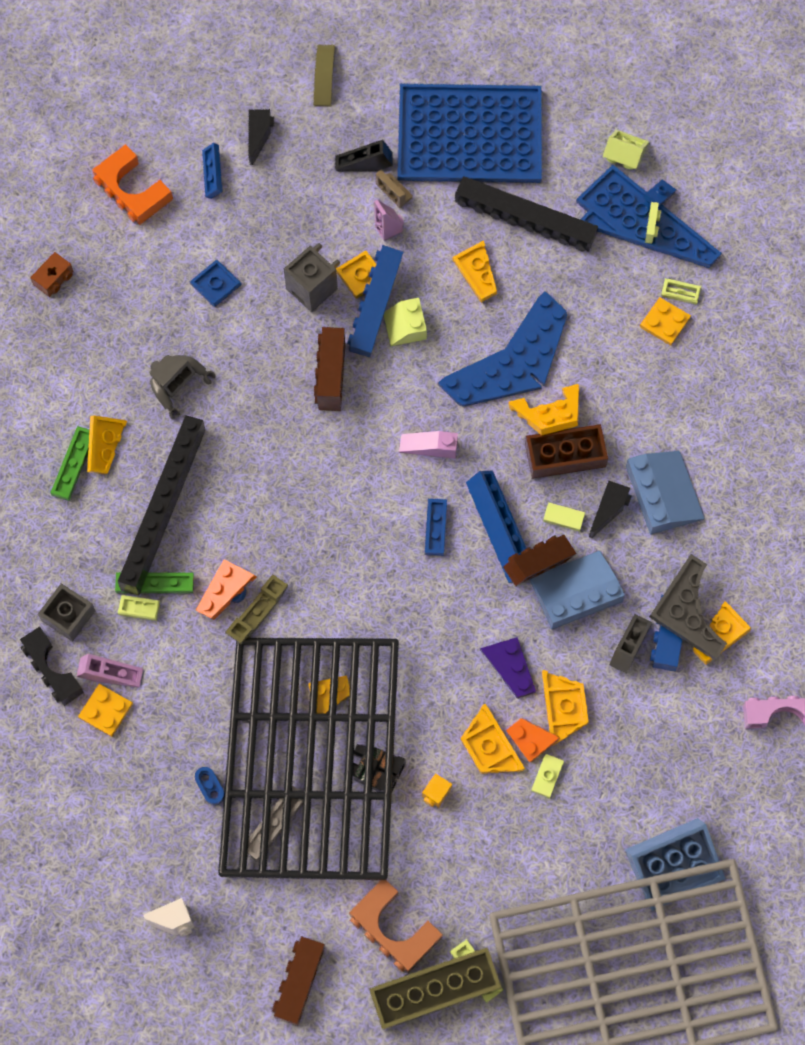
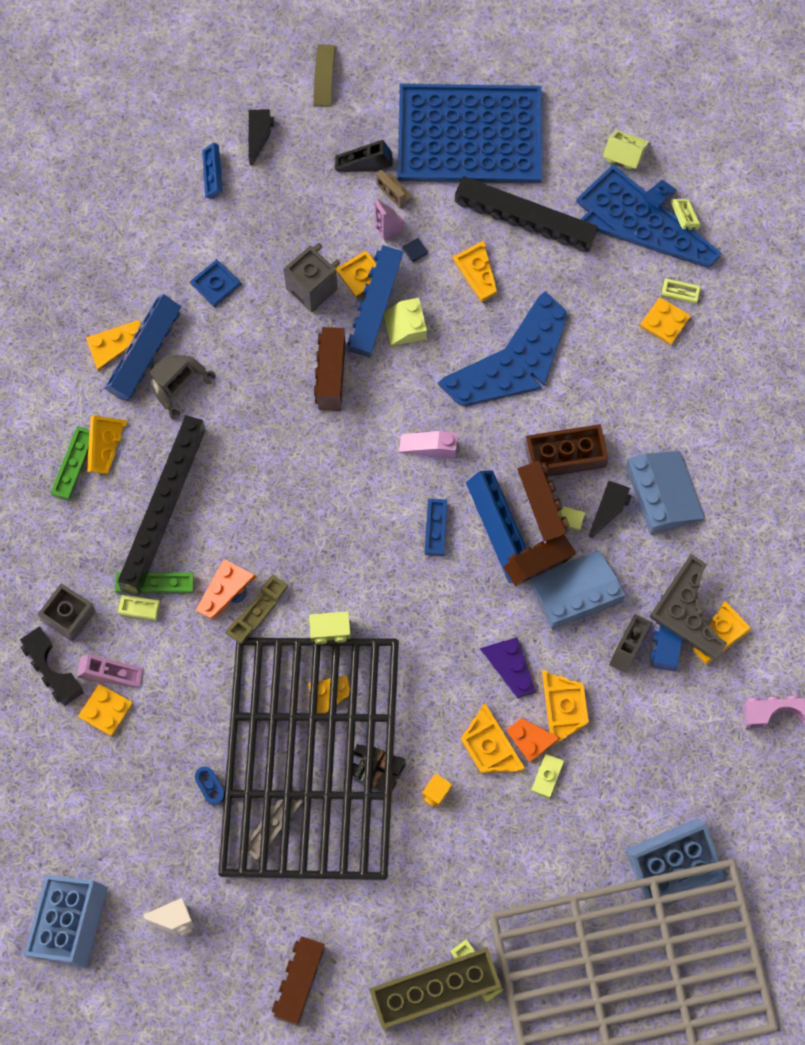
dark orange brick [30,252,74,297] -> none
orange arch [92,144,173,225] -> none
nougat arch [349,880,443,973] -> none
yellow wing [508,384,580,435] -> none
yellowish green plate [645,202,661,244] -> none
none -> medium blue slope [24,875,108,968]
none -> yellow wing [86,320,140,371]
none -> blue brick [104,294,182,400]
none -> yellowish green slope [309,612,351,644]
none -> dark blue tile [403,238,428,263]
none -> reddish brown brick [517,459,570,542]
none -> yellowish green tile [671,199,701,230]

